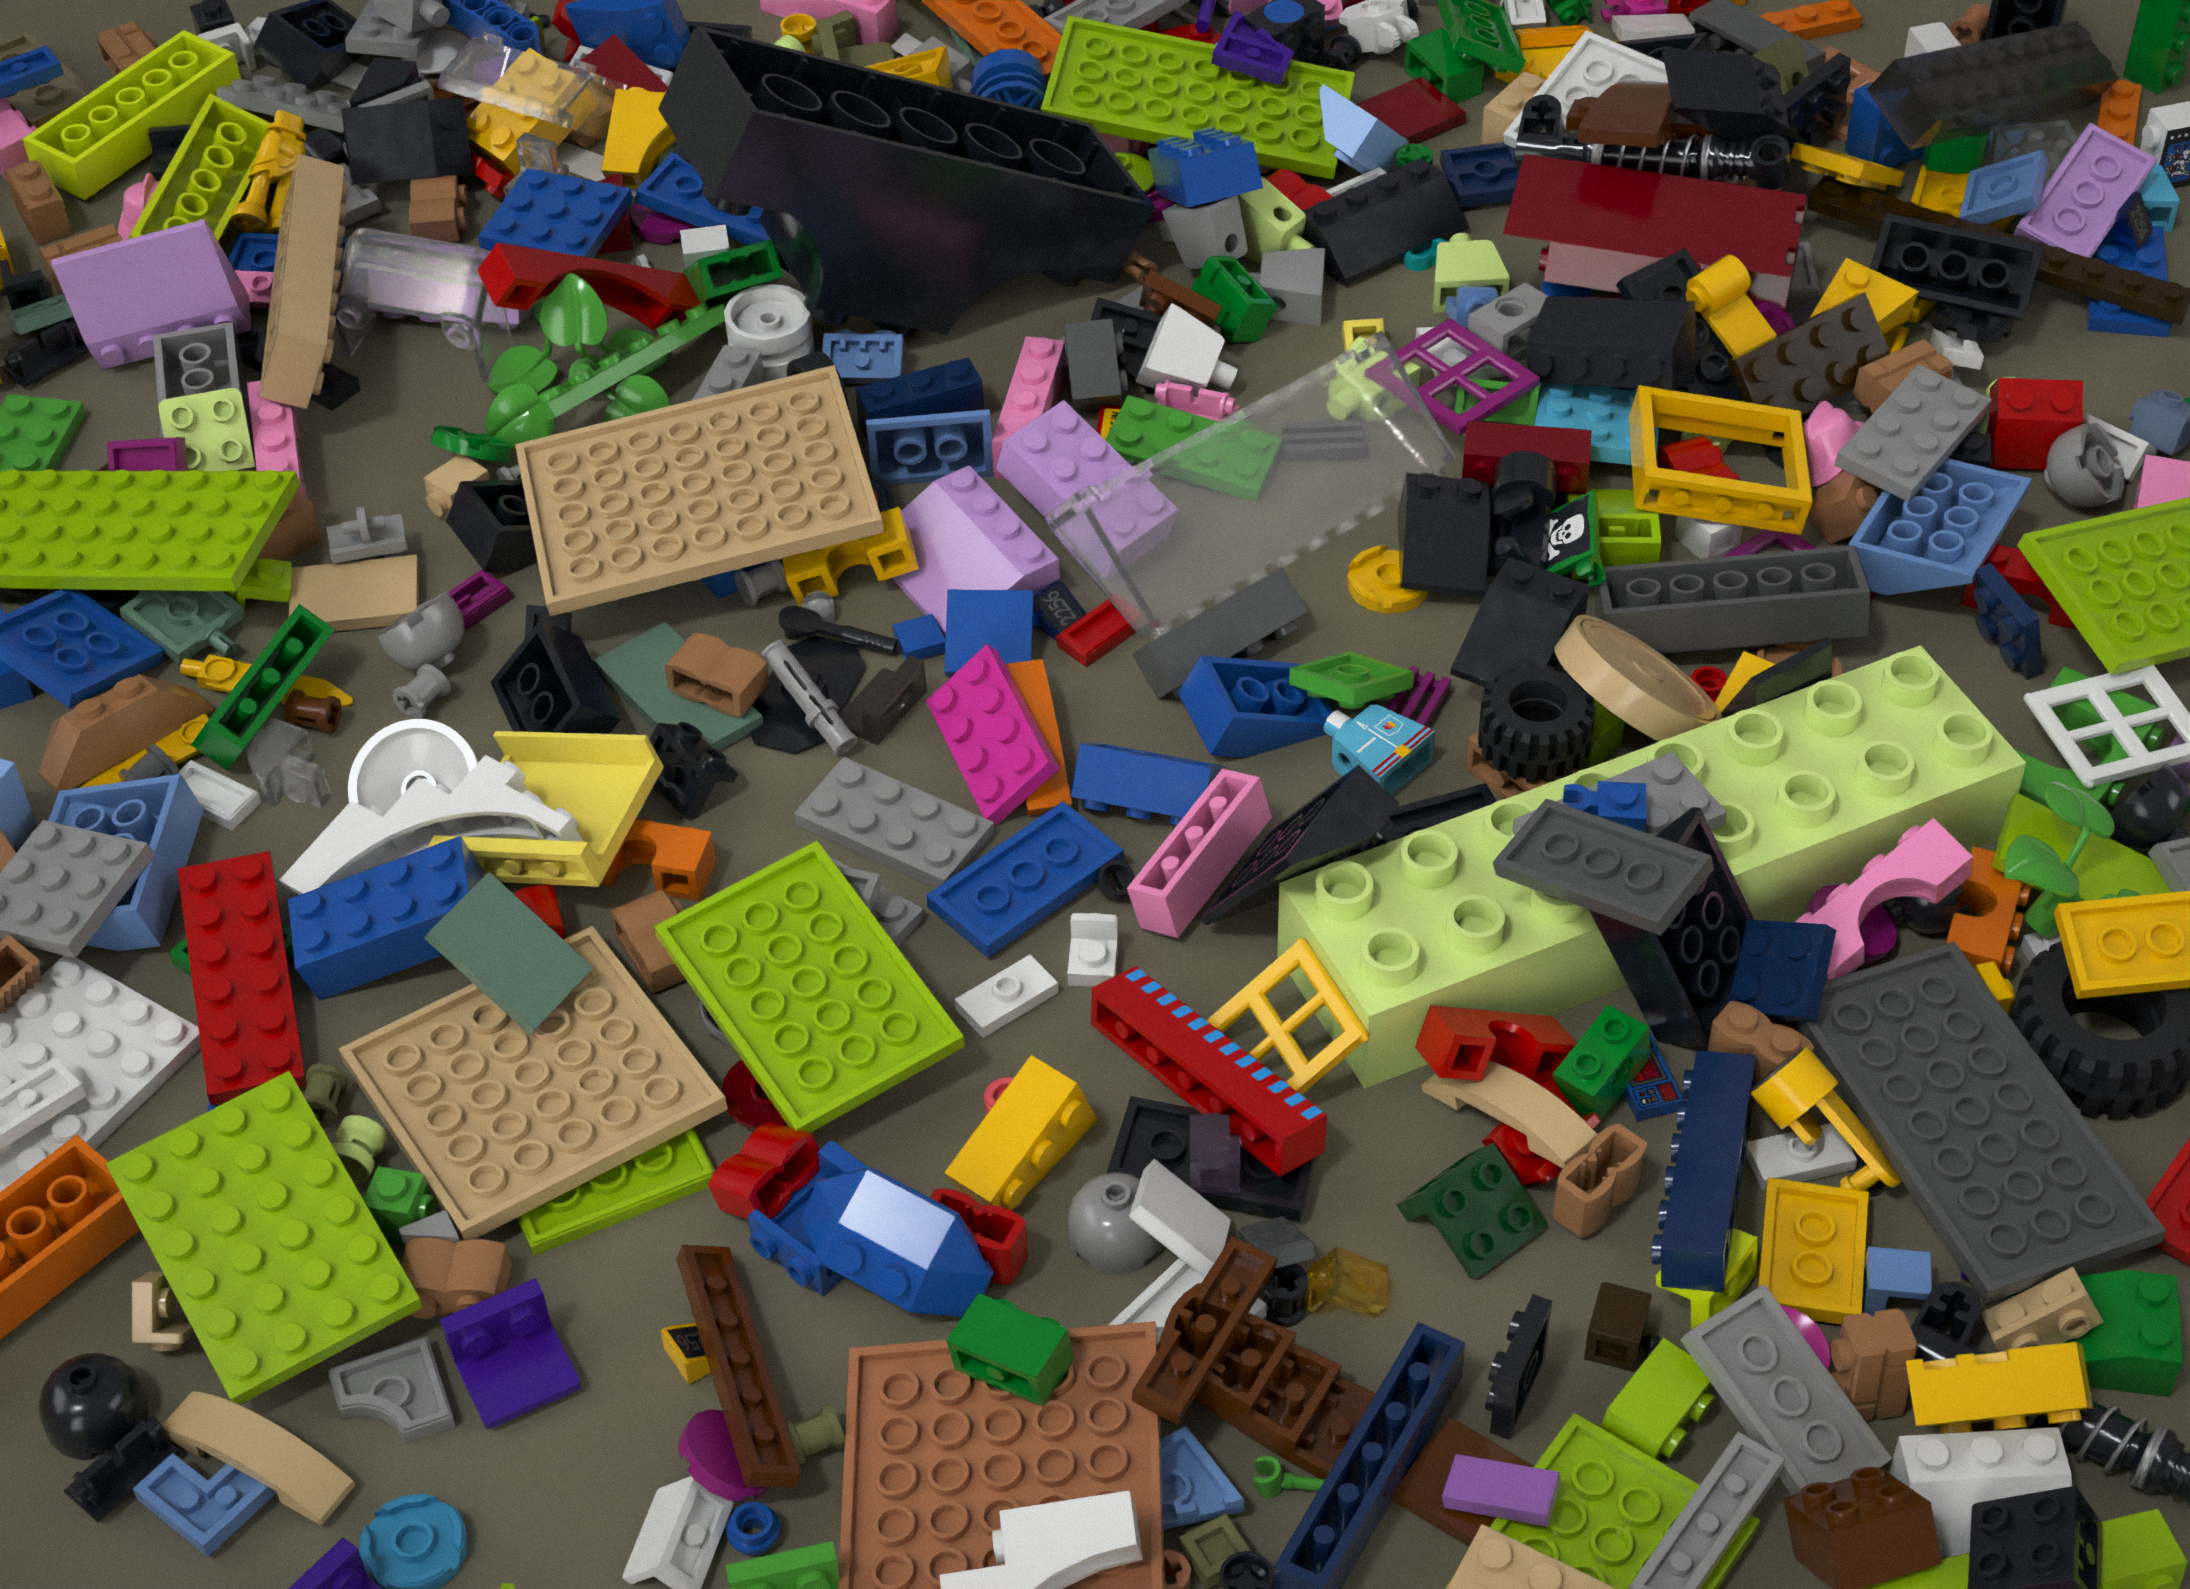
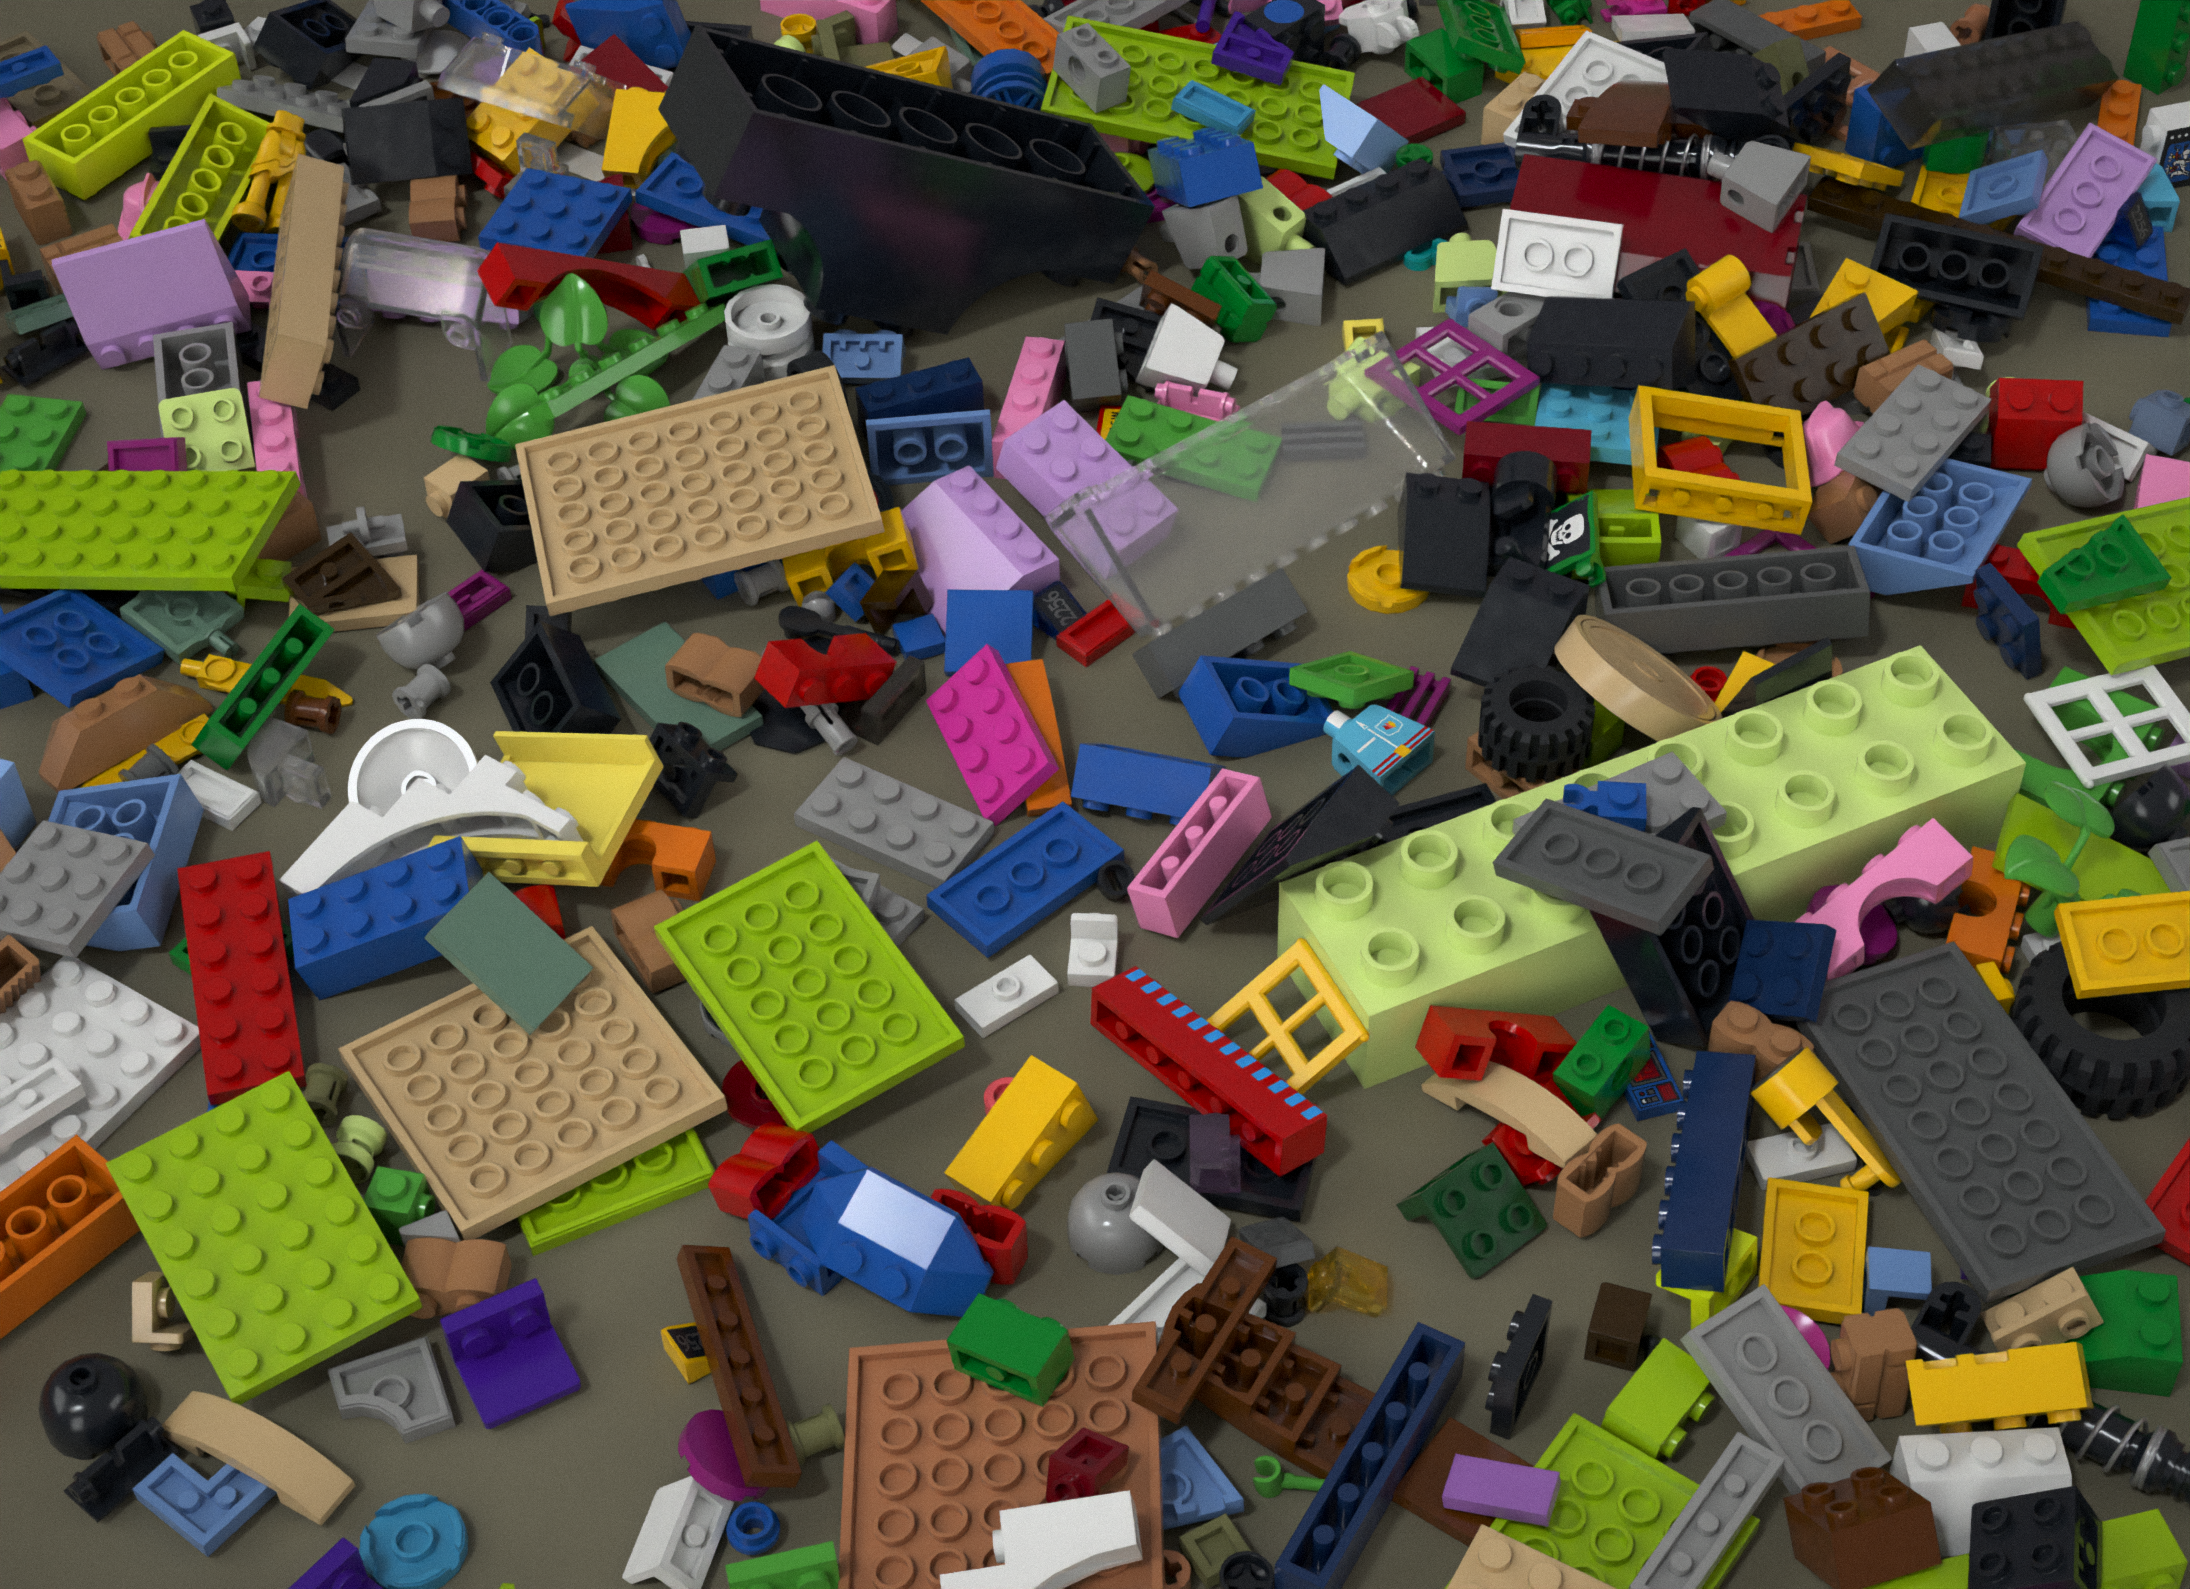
none -> dark brown wing [282,532,402,614]
none -> red arch [754,633,897,708]
none -> blue plate [825,562,875,622]
none -> dark brown panel [859,570,934,634]
none -> dark red bracket [1045,1427,1129,1503]
none -> light grey brick [1053,23,1131,113]
none -> dark azure tile [1171,80,1256,135]
none -> white plate [1491,209,1624,298]
none -> light grey torso [1707,141,1811,233]
none -> green wing [2037,514,2172,615]

